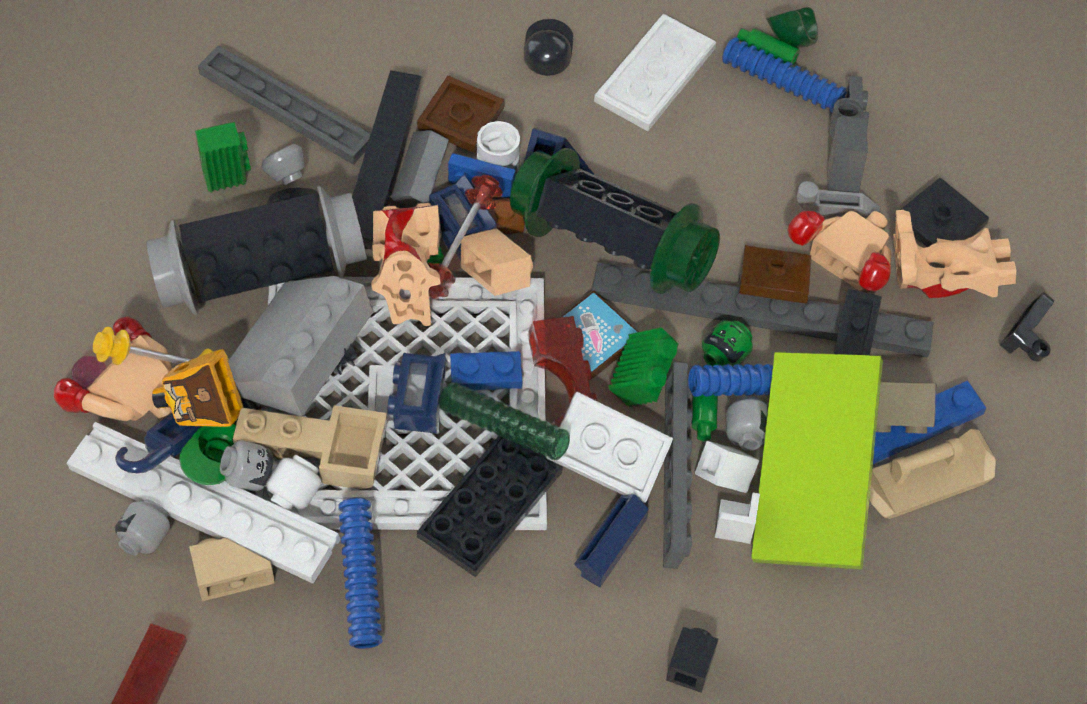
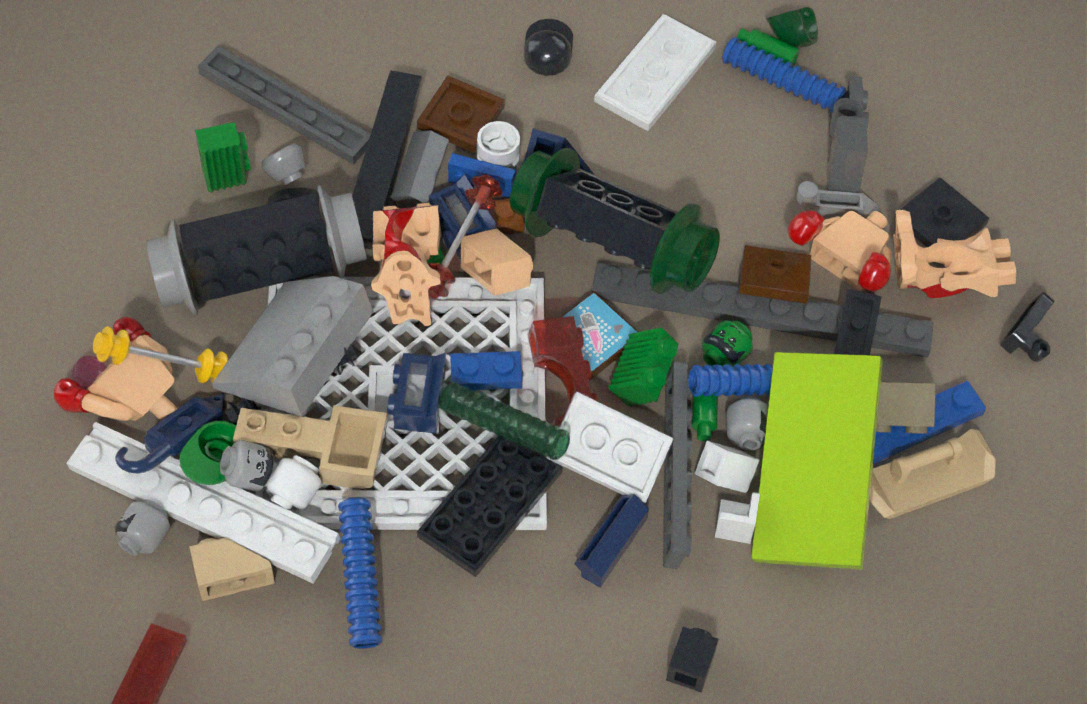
torso [152,349,243,427] -> none

